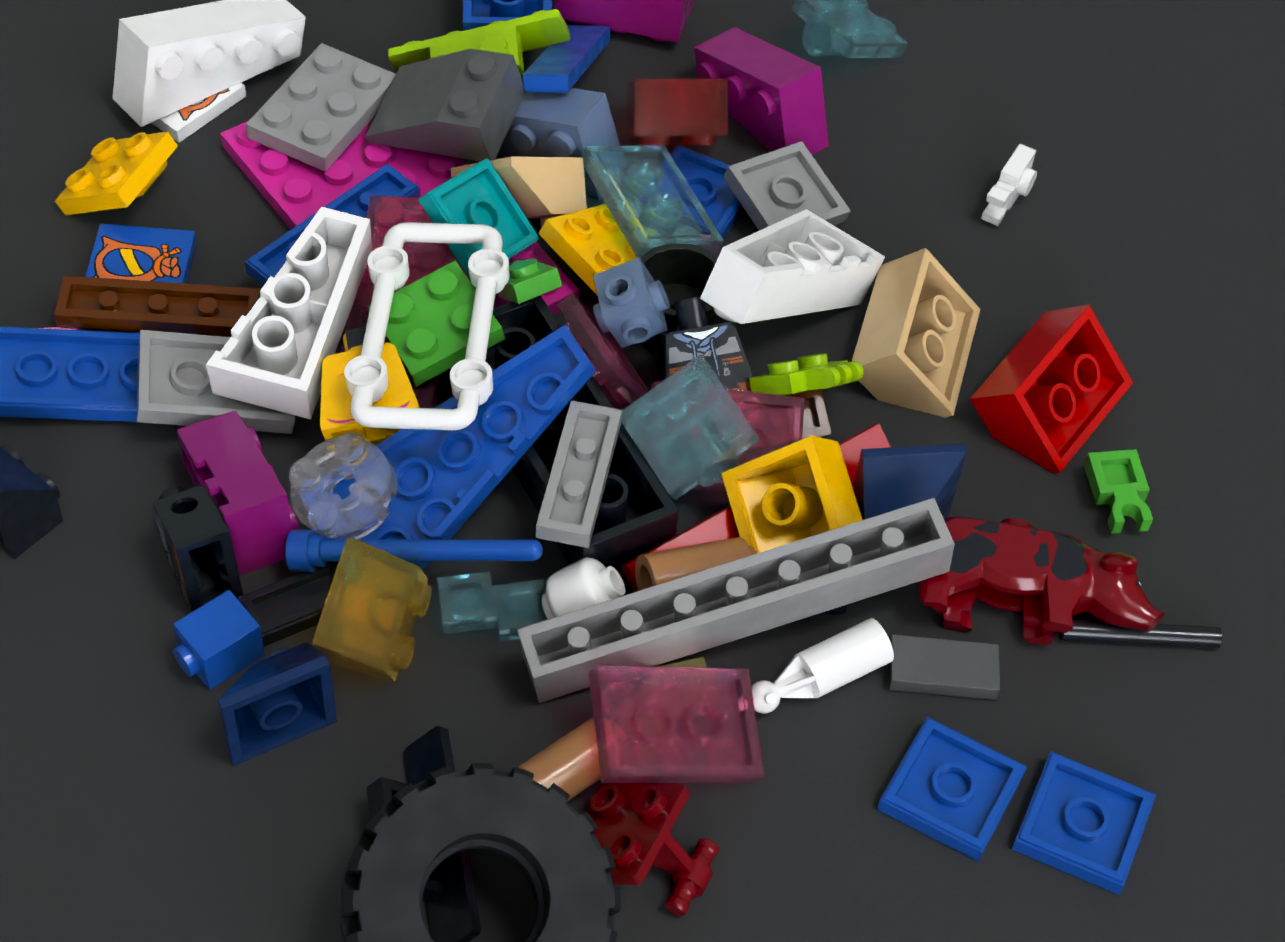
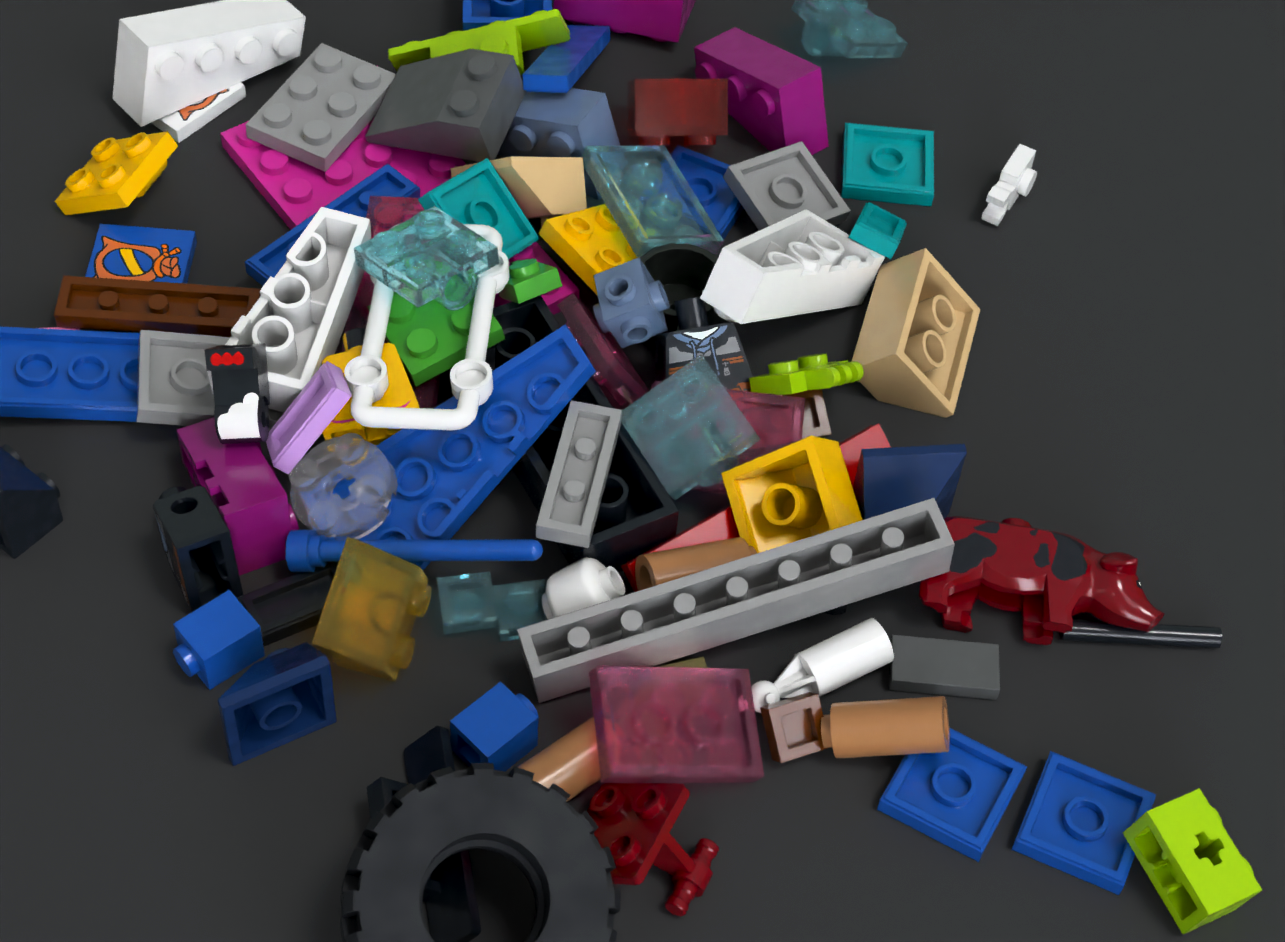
red slope [970,305,1133,474] -> none
bright green plate [1084,449,1153,534] -> none
none -> black leg [204,343,270,444]
none -> lavender tile [266,361,352,475]
none -> clear light blue plate [354,206,499,311]
none -> blue brick [450,681,539,771]
none -> plate [760,692,827,763]
none -> medium nougat brick [821,696,950,759]
none -> teal tile [841,123,934,206]
none -> teal tile [848,202,907,259]
none -> lime brick [1123,788,1262,935]

